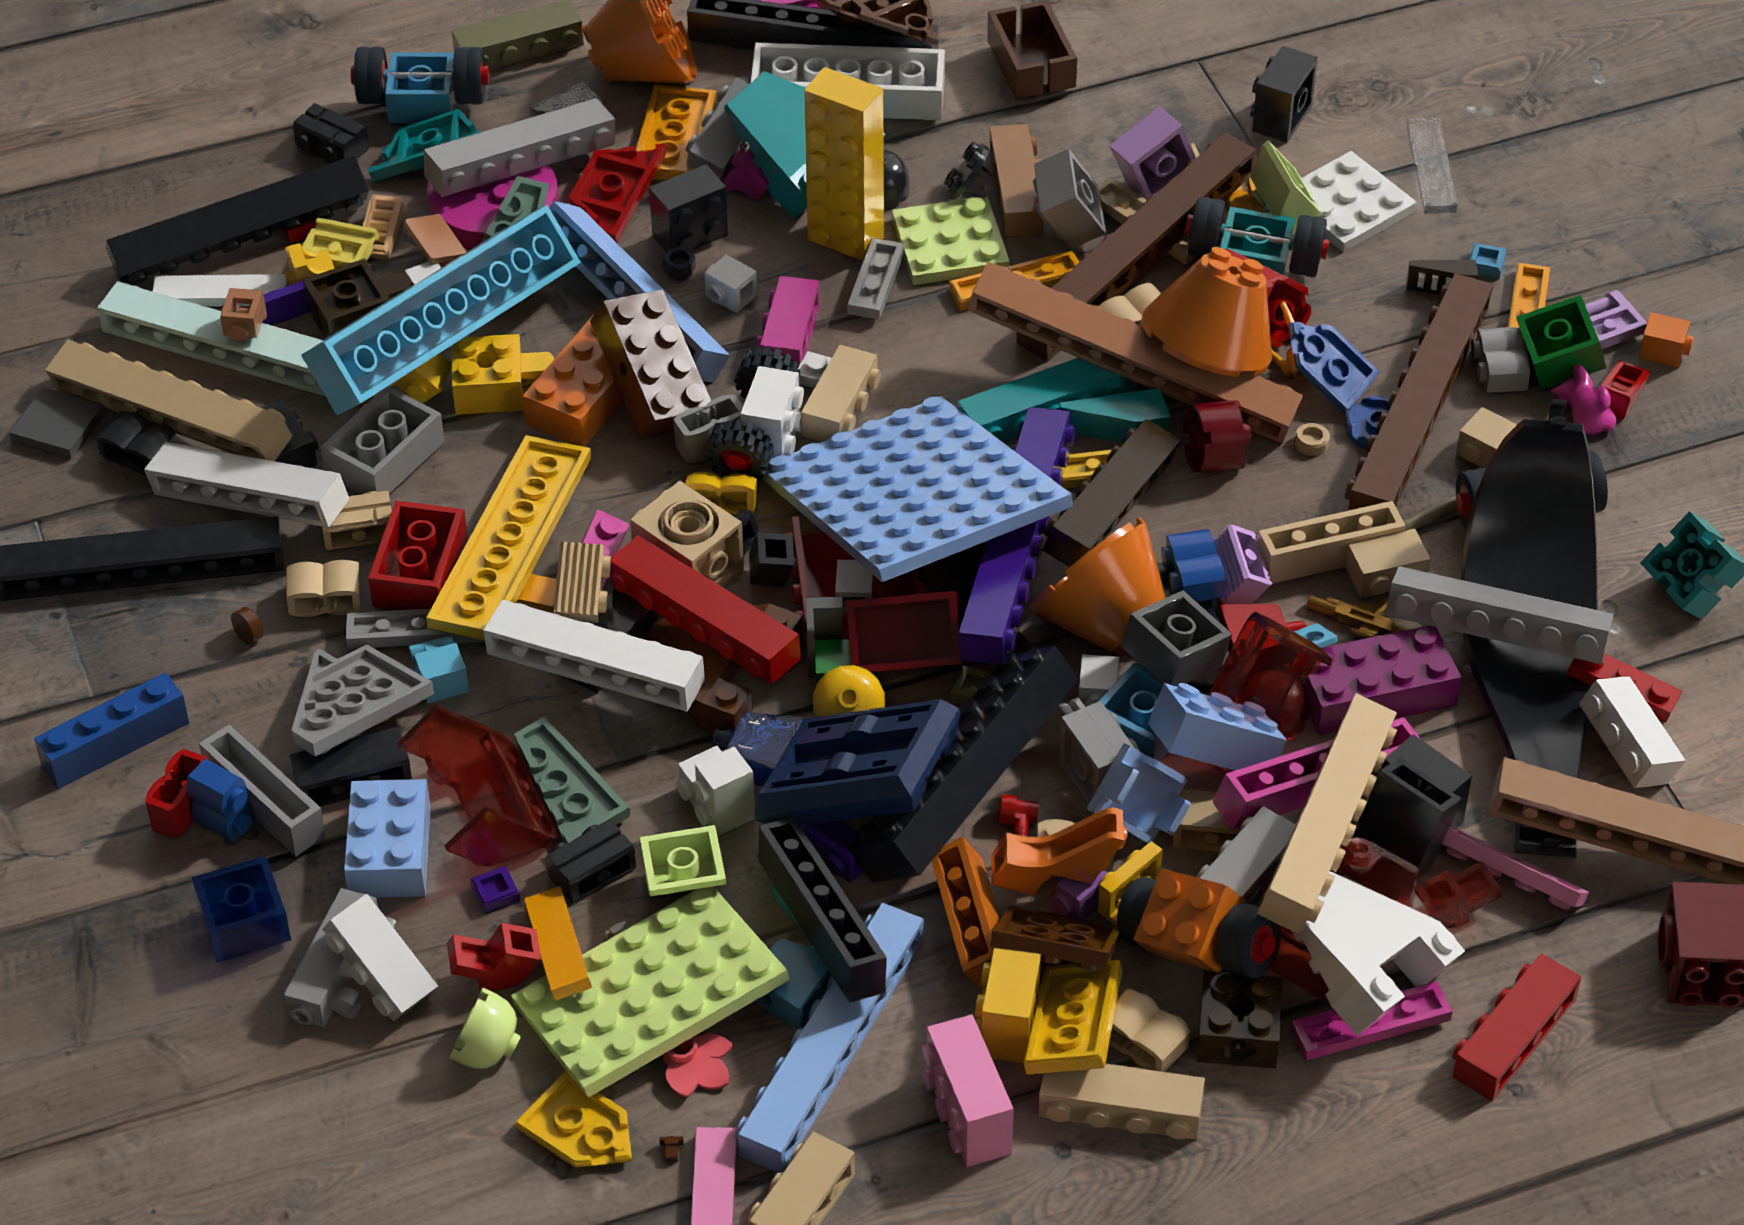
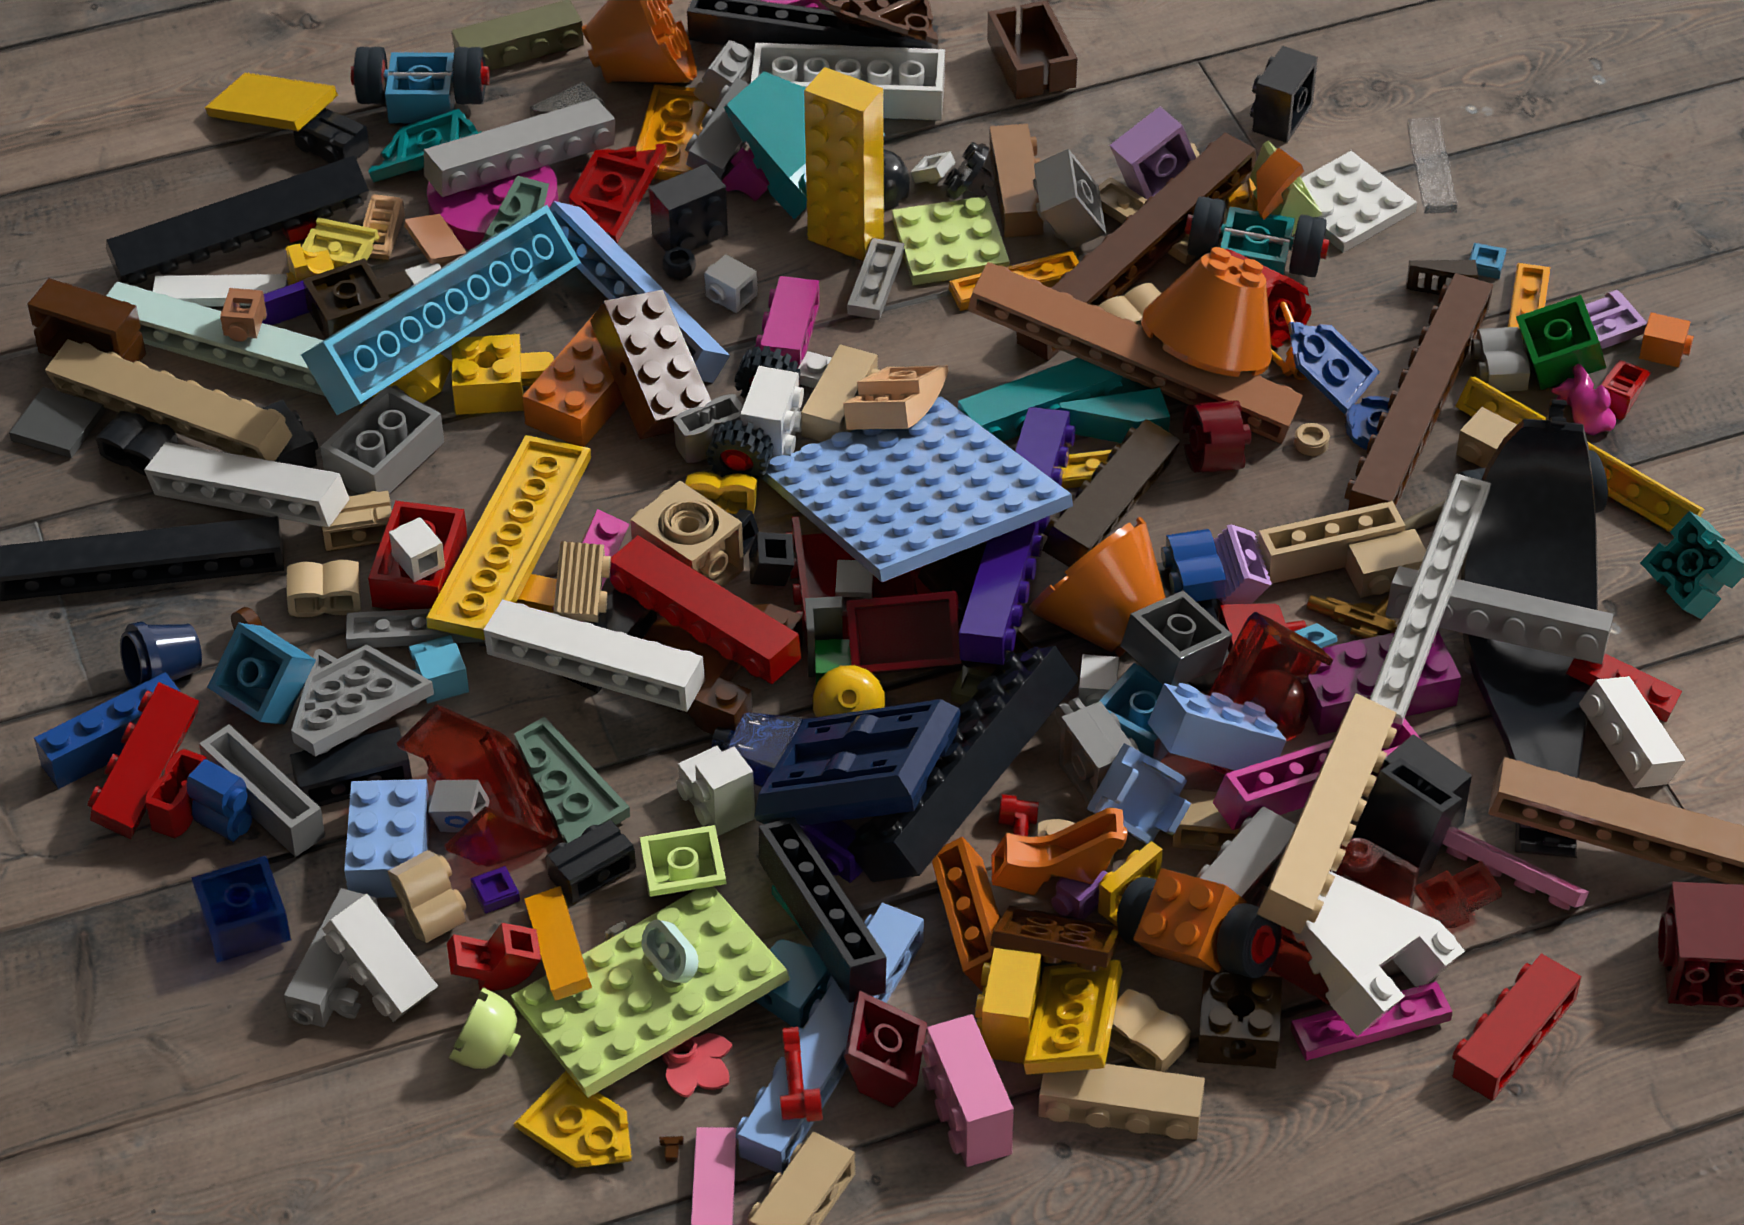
none -> reddish brown piece [27,278,146,363]
none -> red brick [87,682,199,839]
none -> dark blue piece [120,621,202,688]
none -> yellow tile [205,73,338,131]
none -> dark azure brick [207,623,316,725]
none -> tan brick [388,850,466,943]
none -> white brick [389,517,445,582]
none -> light grey brick [427,780,490,832]
none -> light aqua plate [641,920,699,983]
none -> light grey brick [693,41,754,110]
none -> red brick [780,1027,823,1122]
none -> light nougat slope [843,365,948,430]
none -> dark red slope [844,990,927,1108]
none -> white plate [910,151,956,184]
none -> orange slope [1256,148,1304,220]
none -> white tile [1370,474,1491,725]
none -> yellow tile [1455,376,1704,532]

